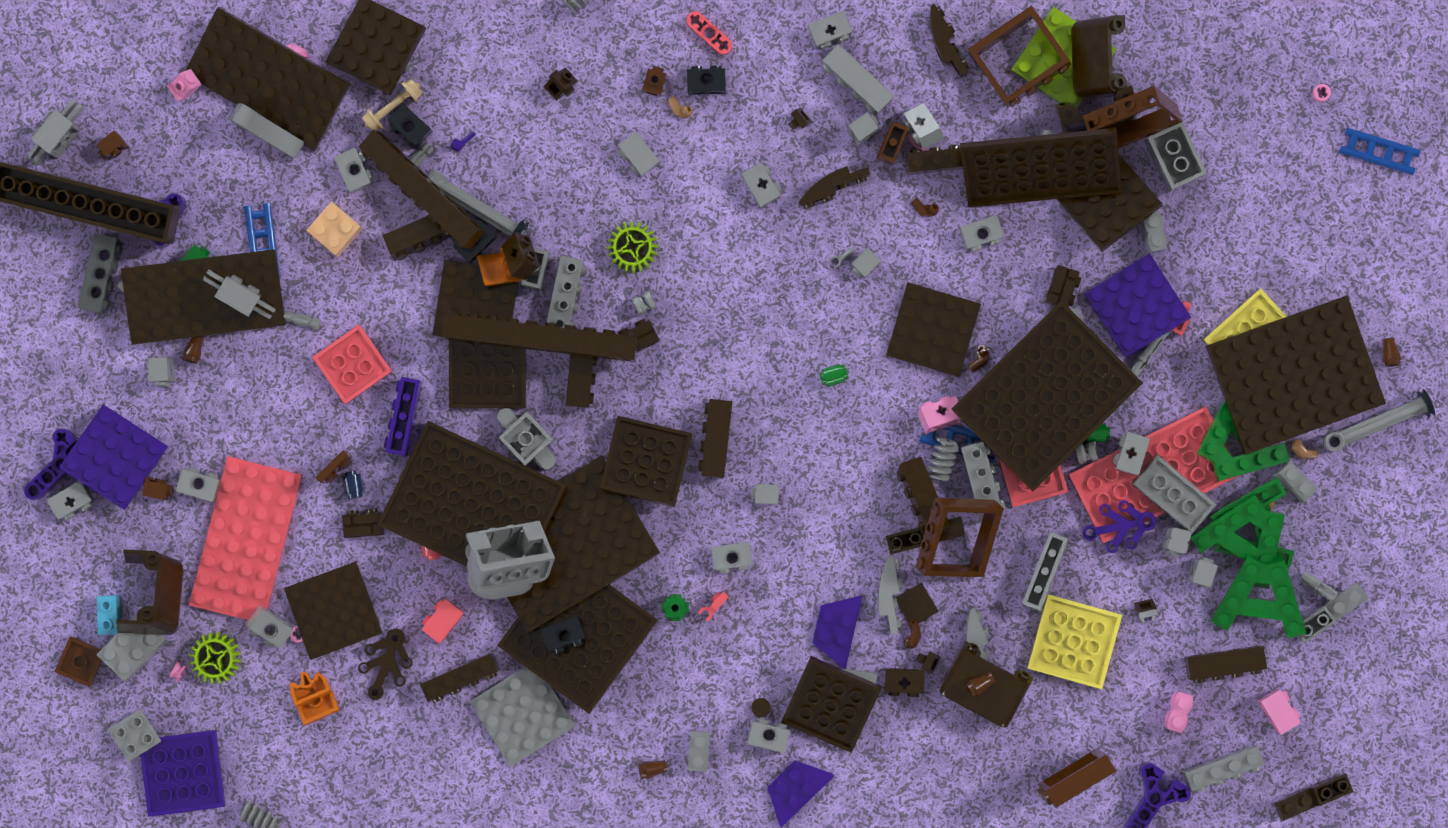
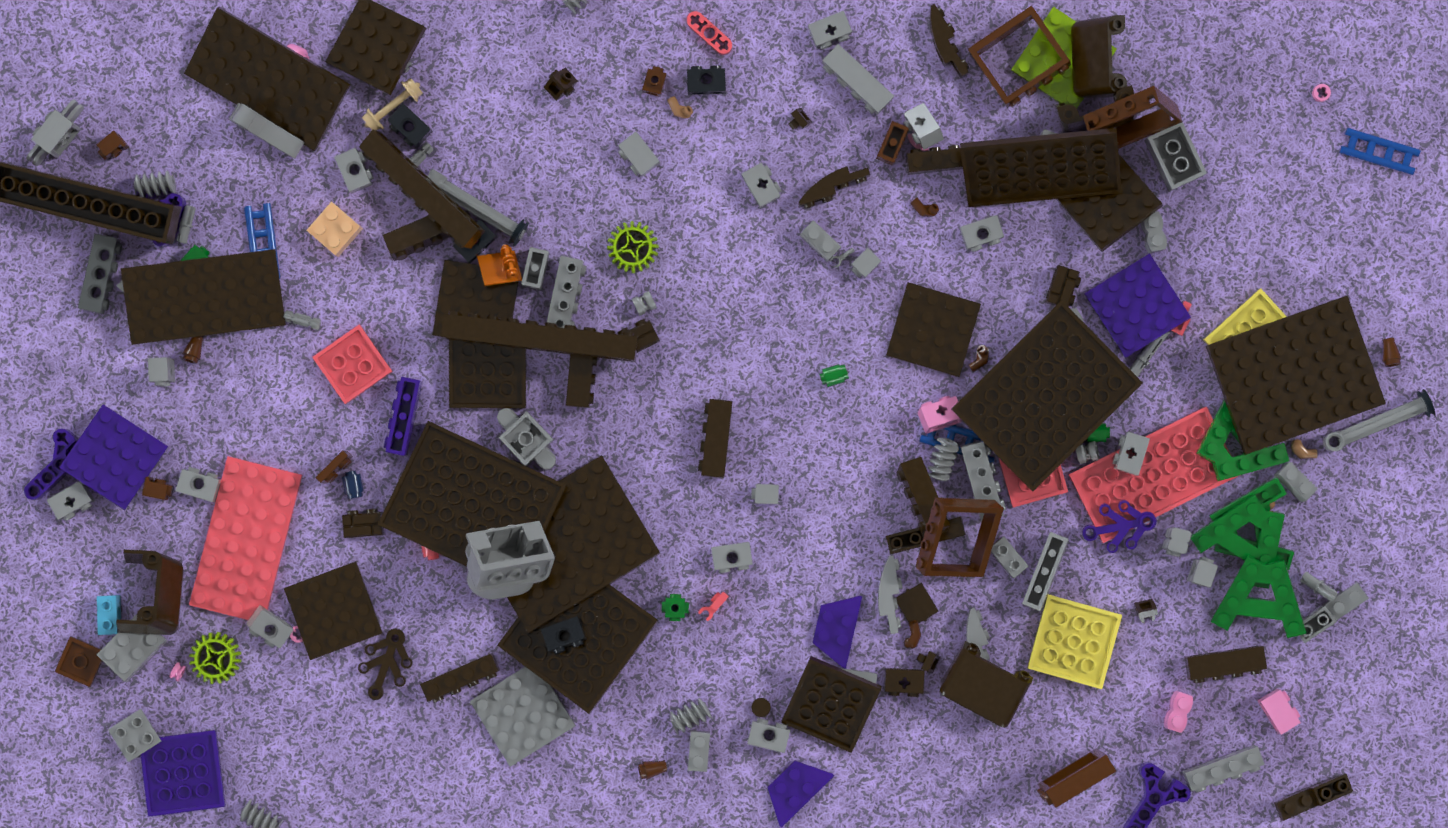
bright pink brick [167,69,202,101] -> none
light grey brick [203,269,276,319] -> none
orange plate [290,672,341,726] -> none
coral brick [421,599,465,644] -> none
dark purple hand [451,131,476,152] -> none
dark brown brick [501,232,539,280] -> none
dark brown plate [600,416,692,508] -> none
light grey brick [847,113,879,146] -> none
reddish brown cone [965,672,995,698] -> none
light grey tile [1132,455,1217,534] -> none
none -> light grey piece [134,170,176,197]
none -> light grey axle [175,205,196,244]
none -> light grey piece [670,698,713,735]
none -> light grey brick [800,220,841,262]
none -> light grey brick [991,536,1028,578]

